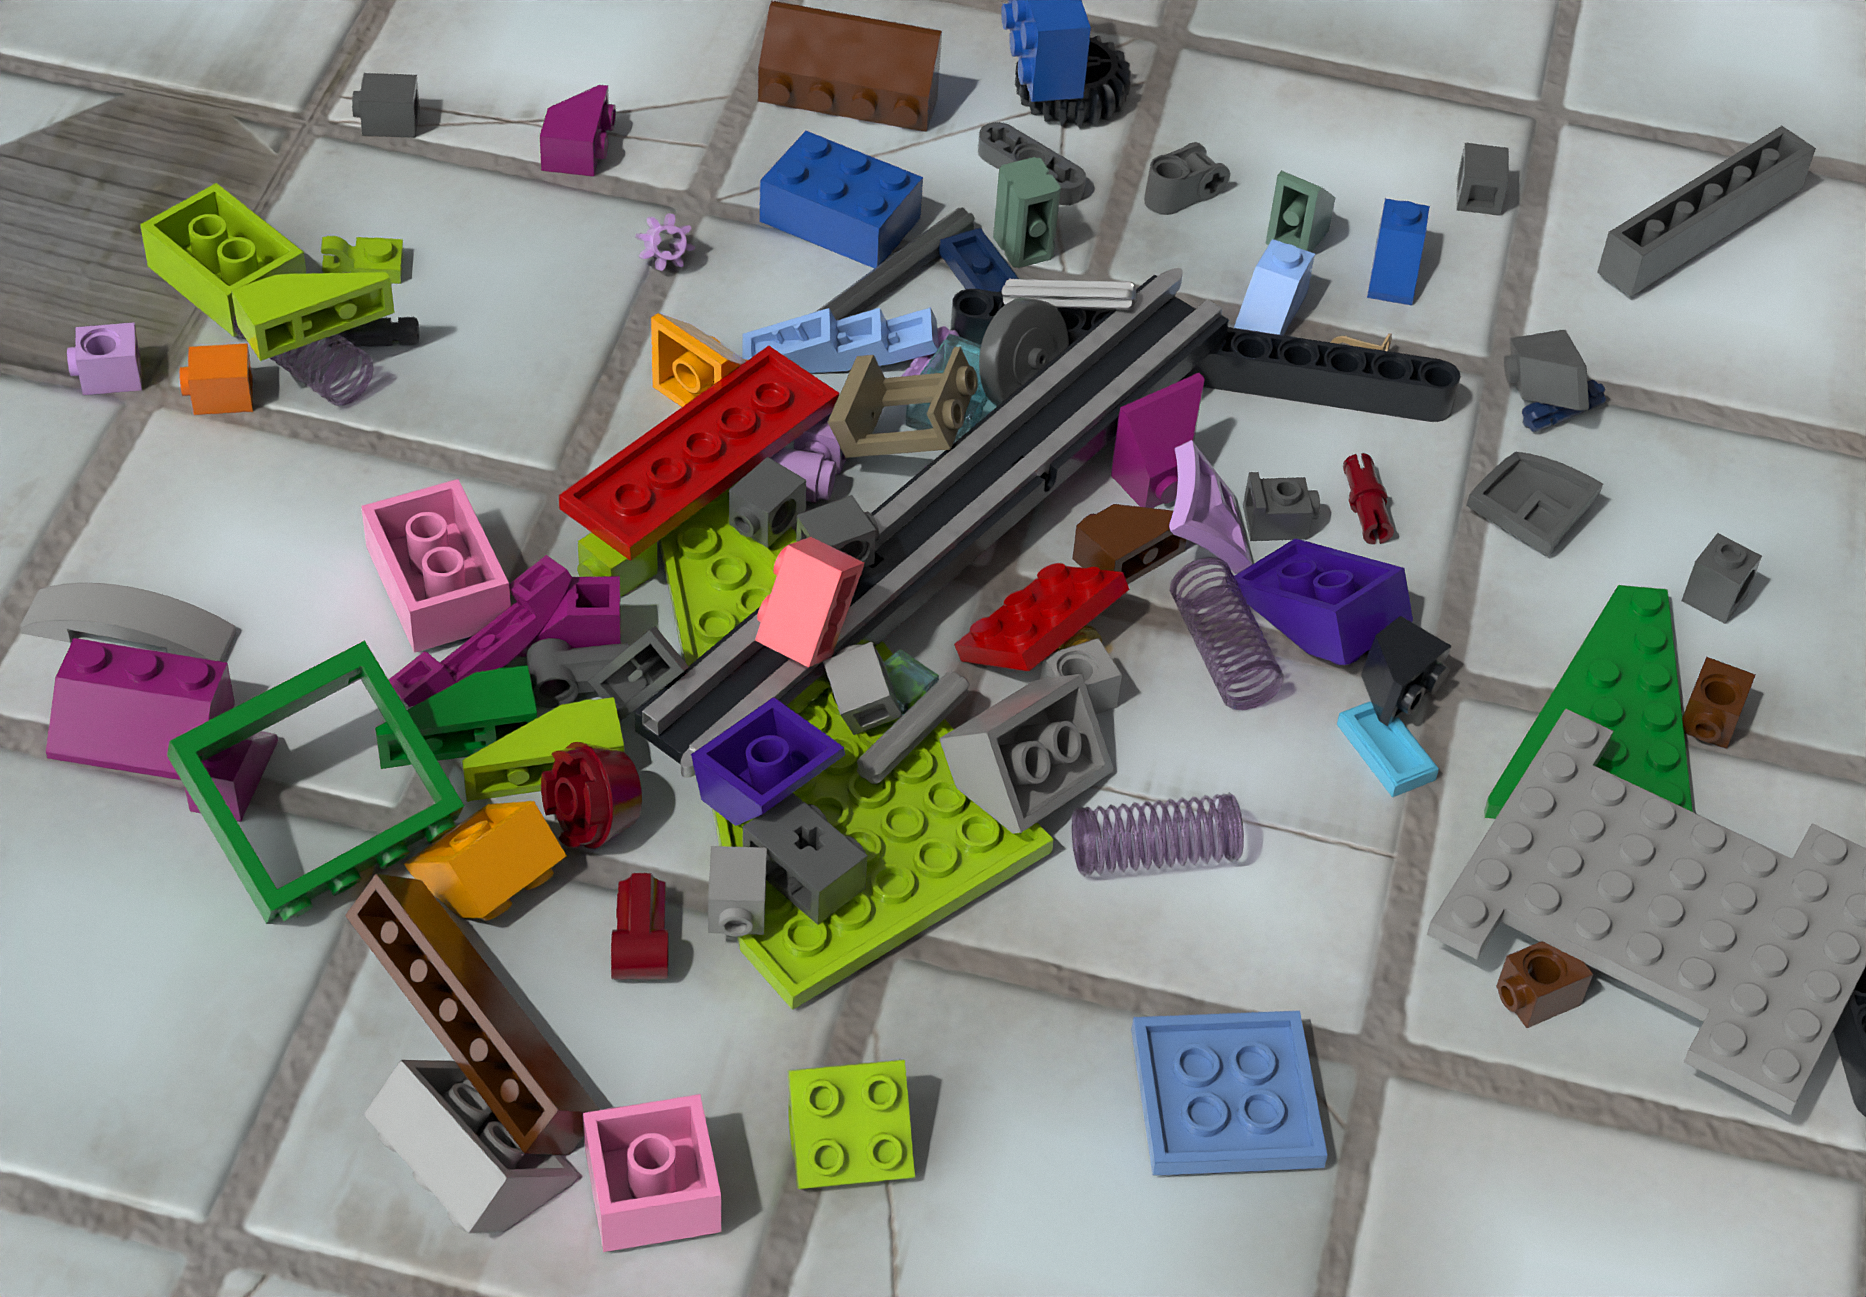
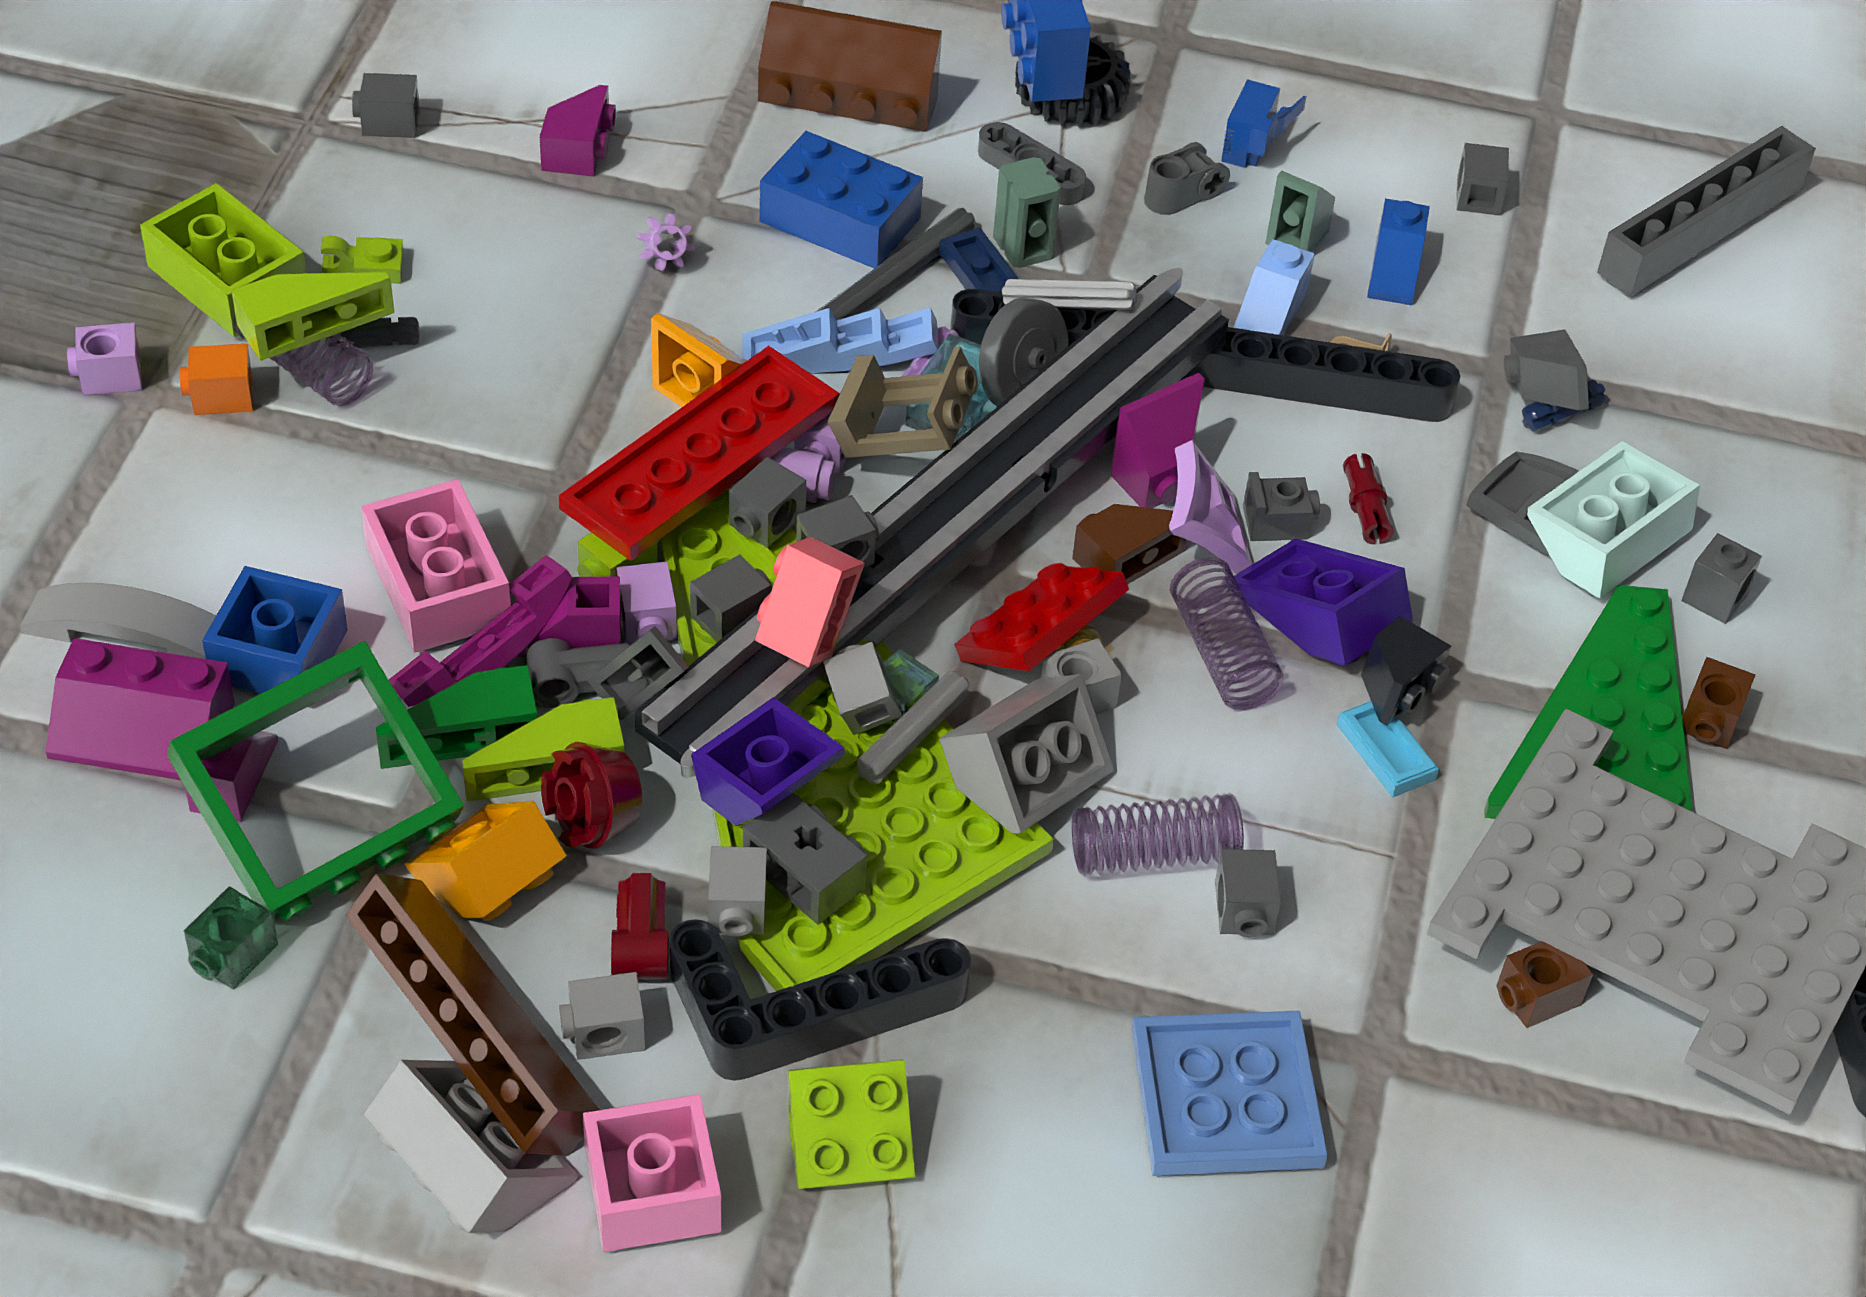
none -> clear green brick [184,886,278,990]
none -> blue brick [202,566,348,694]
none -> light grey brick [559,972,645,1060]
none -> lavender brick [616,561,677,646]
none -> black beam [670,919,971,1081]
none -> dark grey brick [690,554,772,642]
none -> dark grey brick [1215,849,1281,937]
none -> blue piece [1221,79,1307,168]
none -> light aqua slope [1527,441,1700,598]

